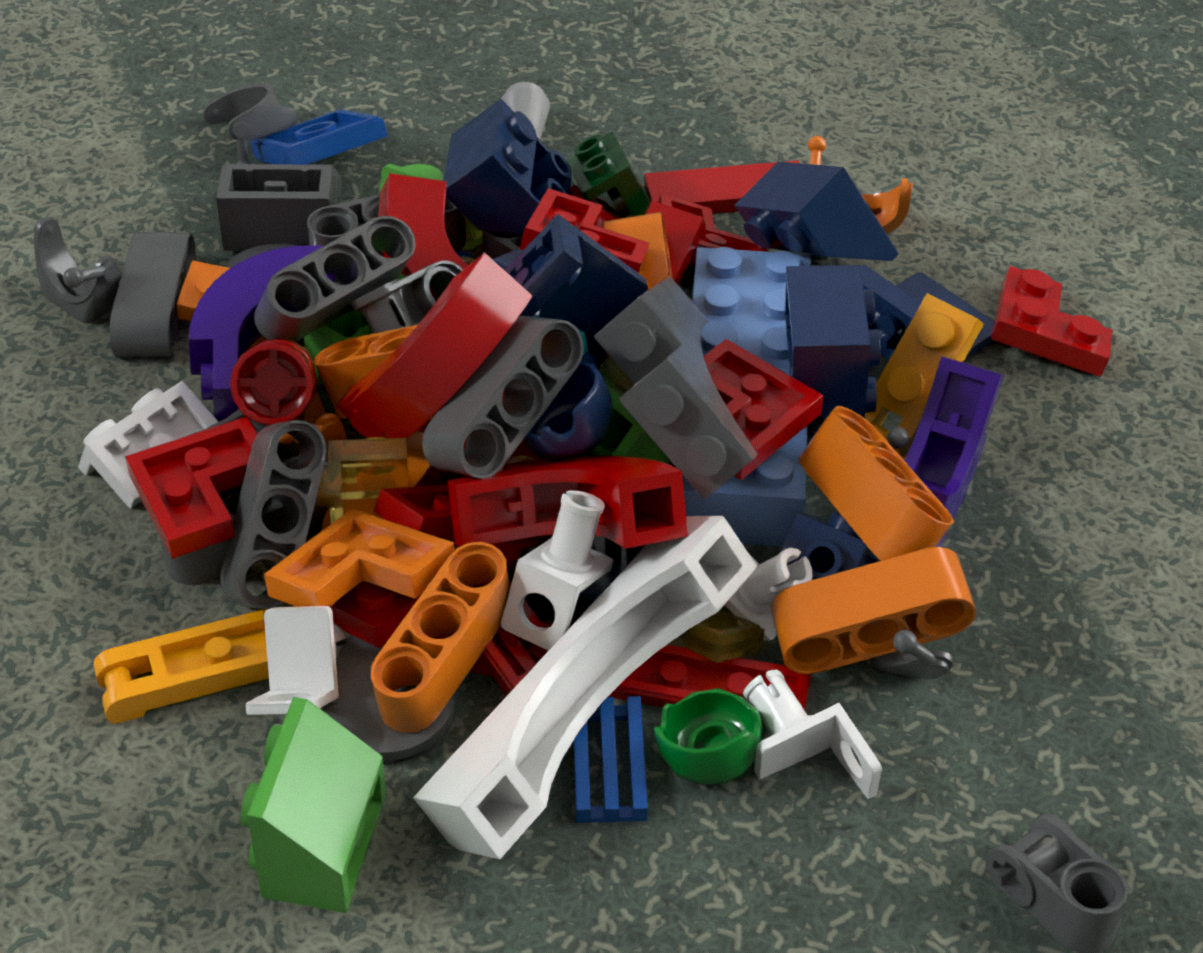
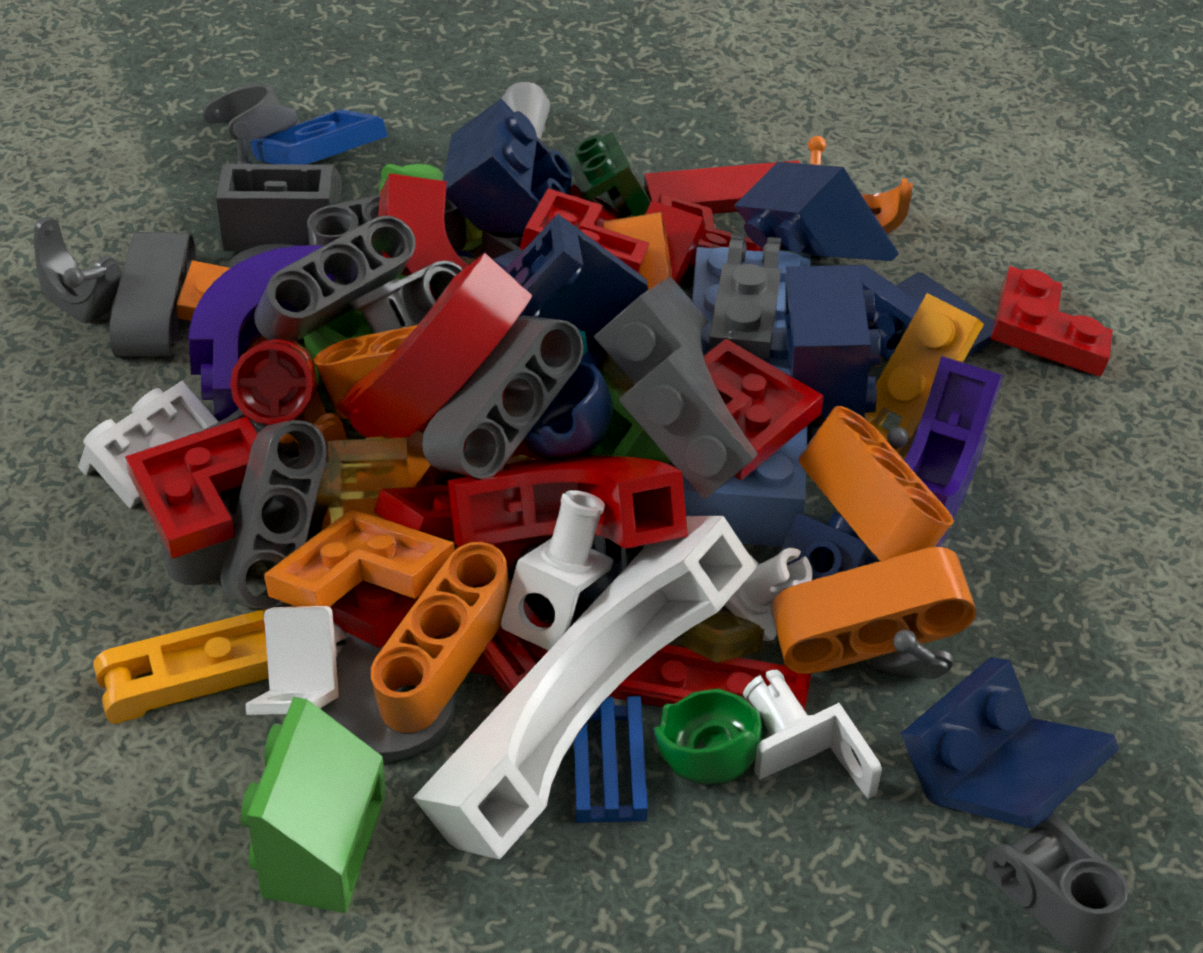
none -> dark grey hinge [709,234,781,360]
none -> dark blue bracket [901,657,1119,828]

